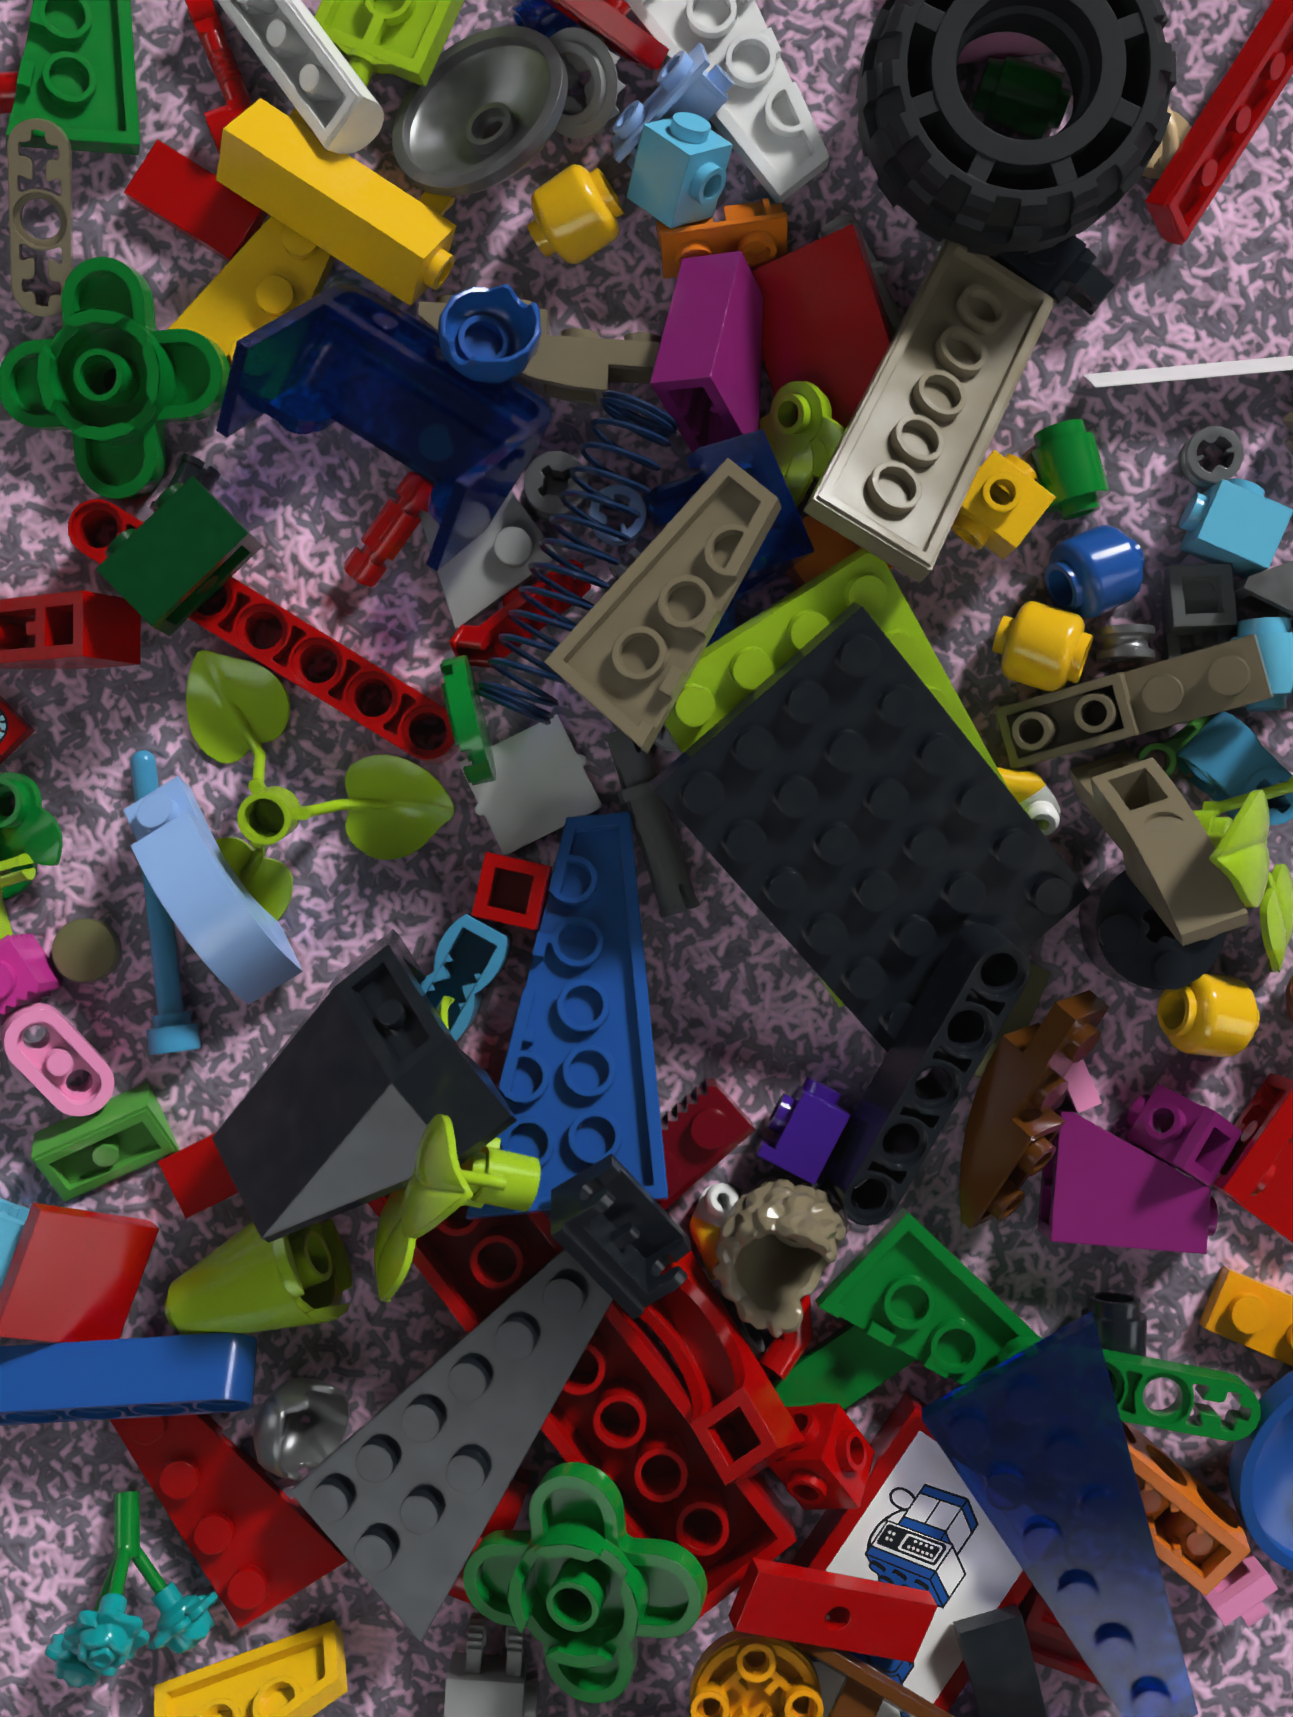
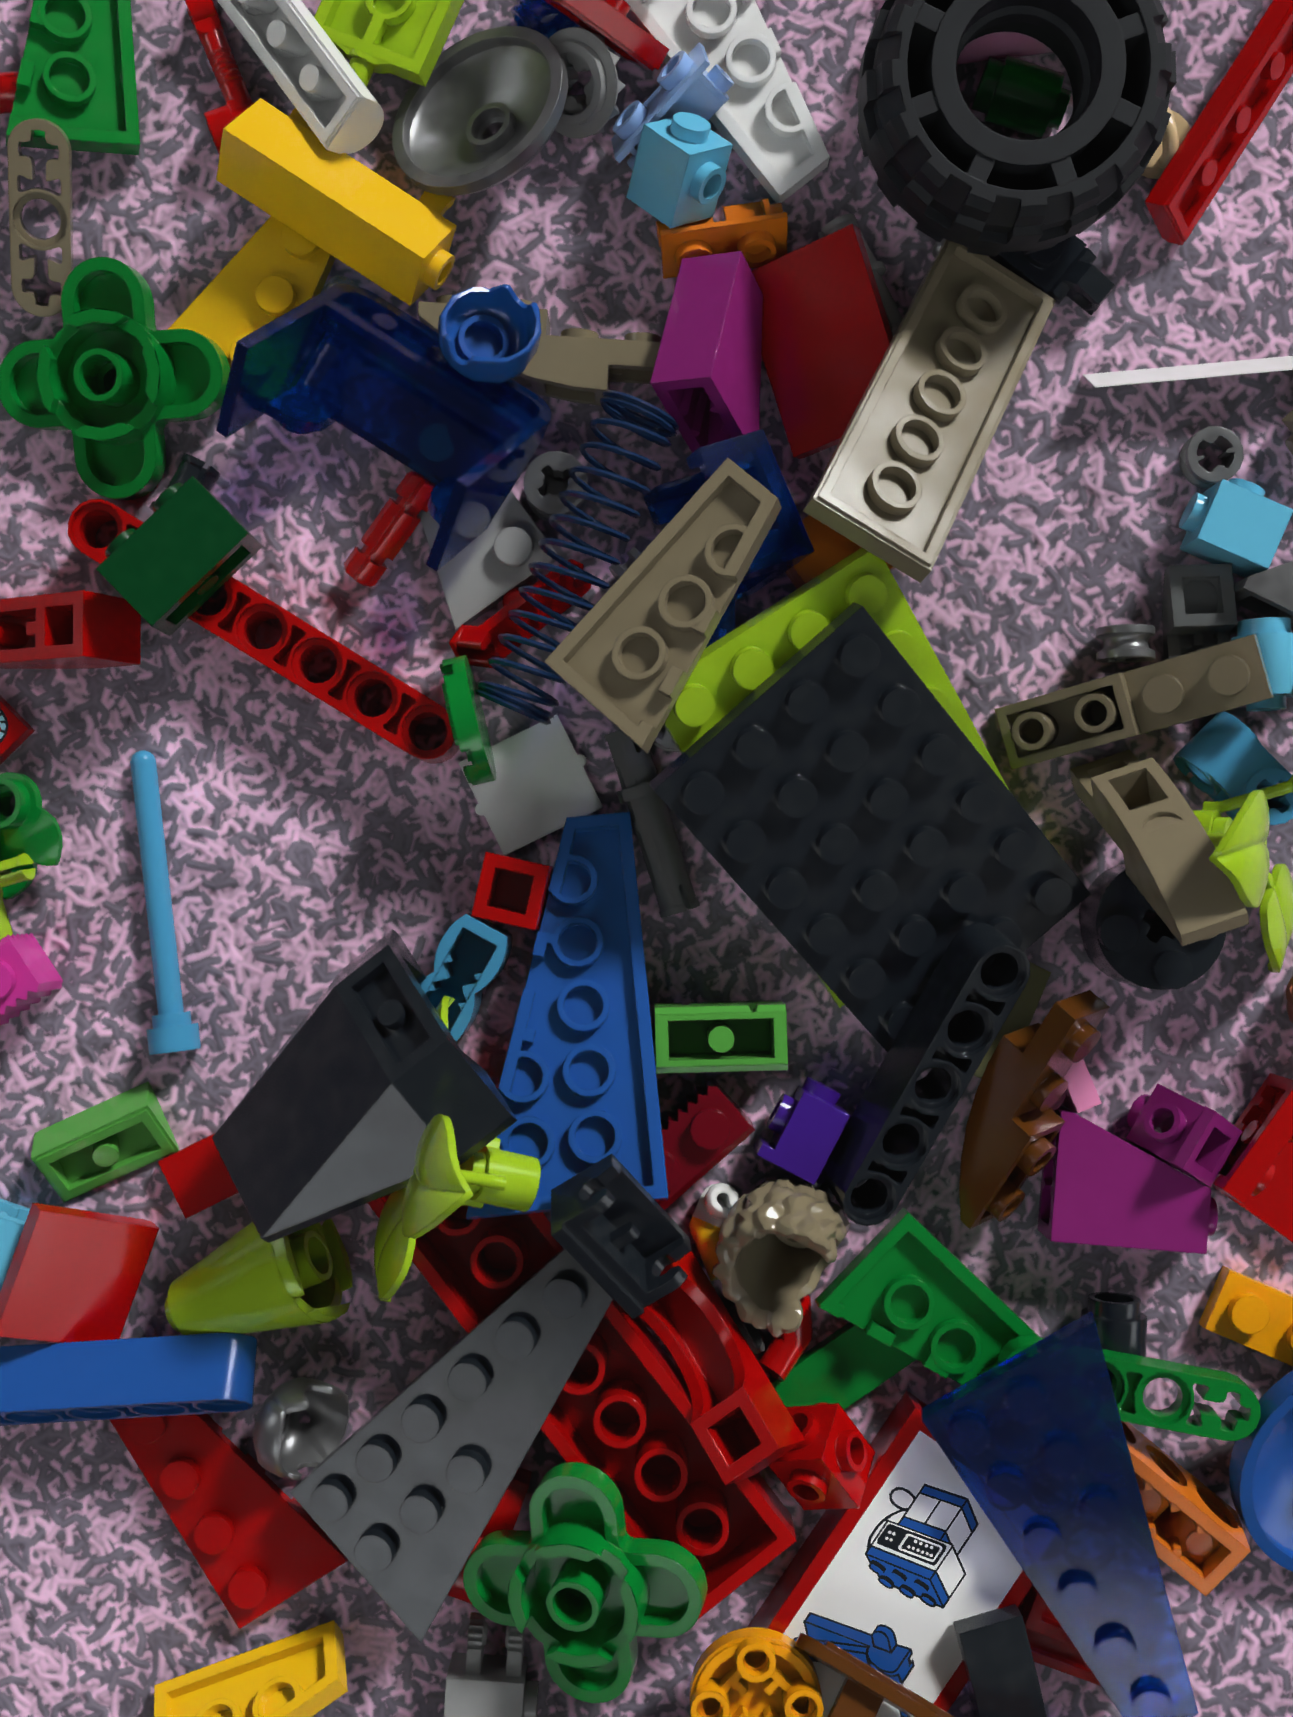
bright pink plate [1,1003,115,1116] -> none
teal plant [44,1491,218,1688] -> none
olive tile [52,918,122,982] -> none
light blue arch [123,776,303,1005] -> none
red tile [124,139,268,262] -> none
lime plant [186,650,455,921] -> none
yellow head [527,164,625,265] -> none
light blue bush [589,484,646,546] -> none
red tile [728,1557,938,1663] -> none
lime plate [746,381,845,513] -> none
yellow brick [951,449,1056,560] -> none
yellow head [992,601,1093,692] -> none
arm [997,767,1061,837] -> none
green brick [1031,419,1110,520] -> none
blue head [1044,525,1144,619] -> none
bright green hand [1135,715,1212,777] -> none
yellow head [1157,972,1260,1057] -> none
bright pink tile [1199,1552,1278,1627] -> none
none -> bright green brick [654,1000,788,1074]

